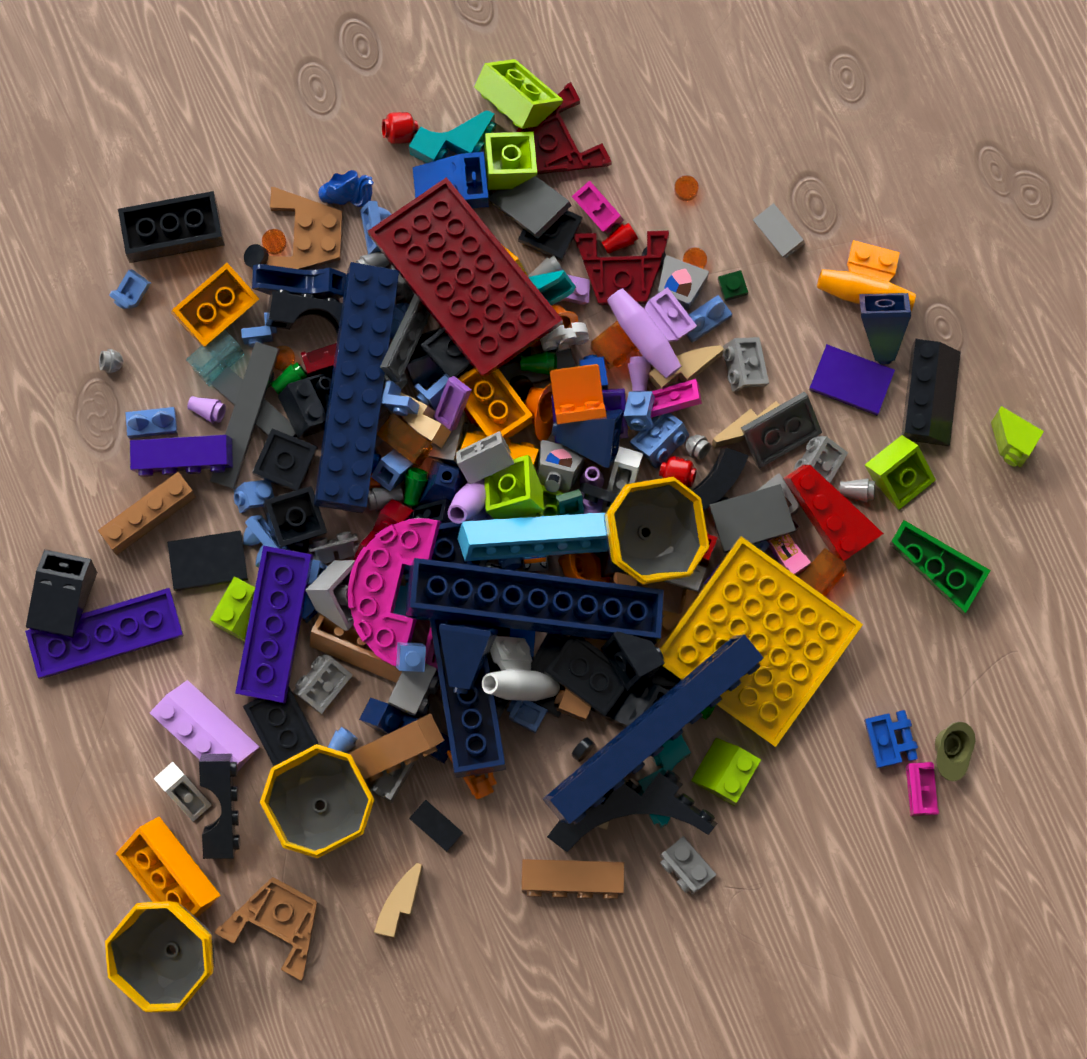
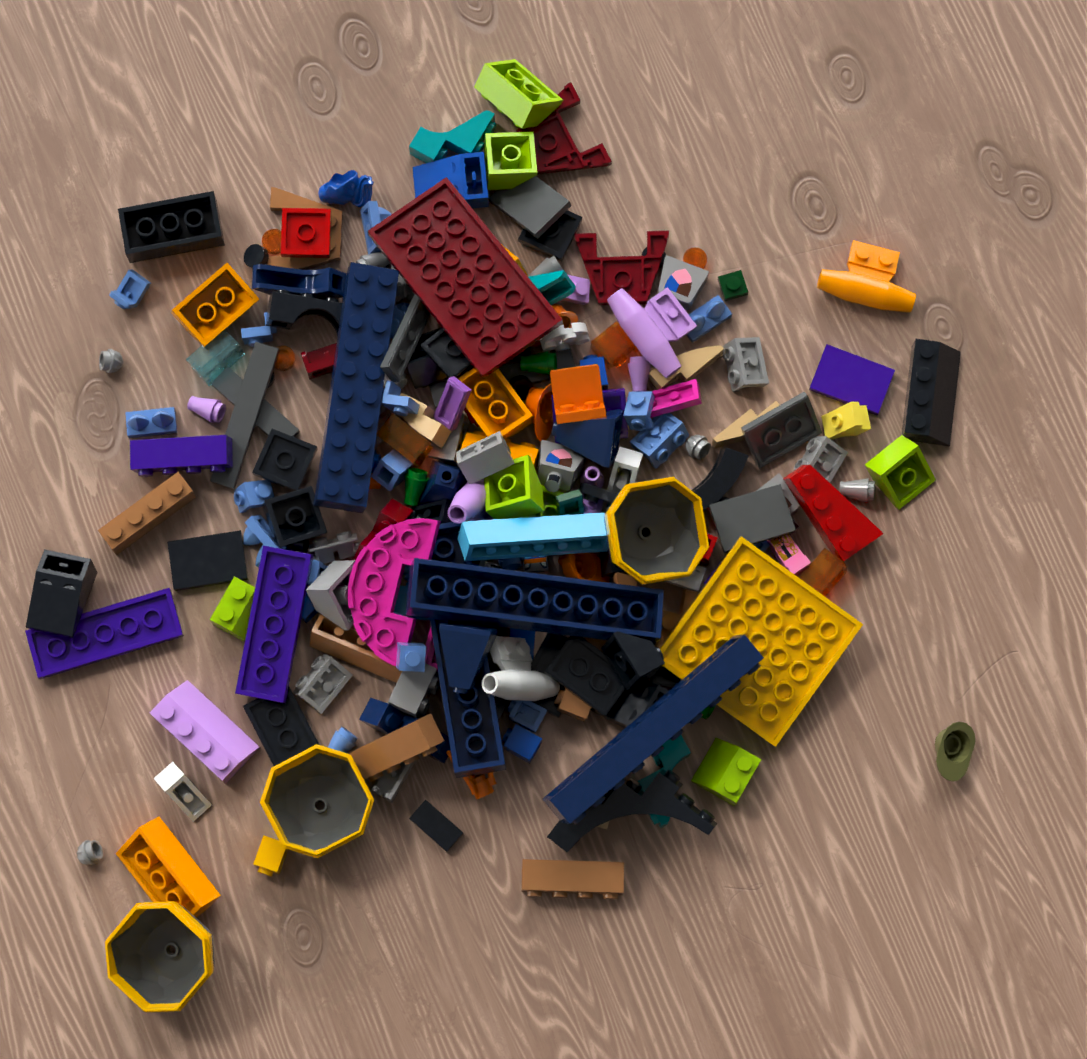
black arch [199,753,240,859] -> none
medium nougat wing [214,877,318,981] -> none
green cone [271,362,309,395] -> none
black slope [278,370,333,439] -> none
light grey cone [367,486,403,512] -> none
tan slope [374,863,423,939] -> none
red head [382,112,418,144] -> none
medium blue bracket [414,375,448,411] -> none
dark pink hinge [571,180,624,233] -> none
black tile [572,737,595,762] -> none
red cone [601,223,638,255] -> none
red head [659,456,697,488] -> none
light grey bracket [660,836,716,895] -> none
clear orange tile [674,175,699,201] -> none
light grey hinge [753,203,805,258] -> none
dark blue slope [859,293,911,364] -> none
blue plate [864,710,918,769] -> none
green wedge [890,520,991,615] -> none
dark pink hinge [906,762,939,817] -> none
lime slope [991,406,1044,467] -> none
none -> light grey plate [77,840,103,865]
none -> yellow brick [253,835,288,877]
none -> red plate [281,208,331,258]
none -> blue brick [502,724,542,764]
none -> light yellow brick [821,402,871,440]

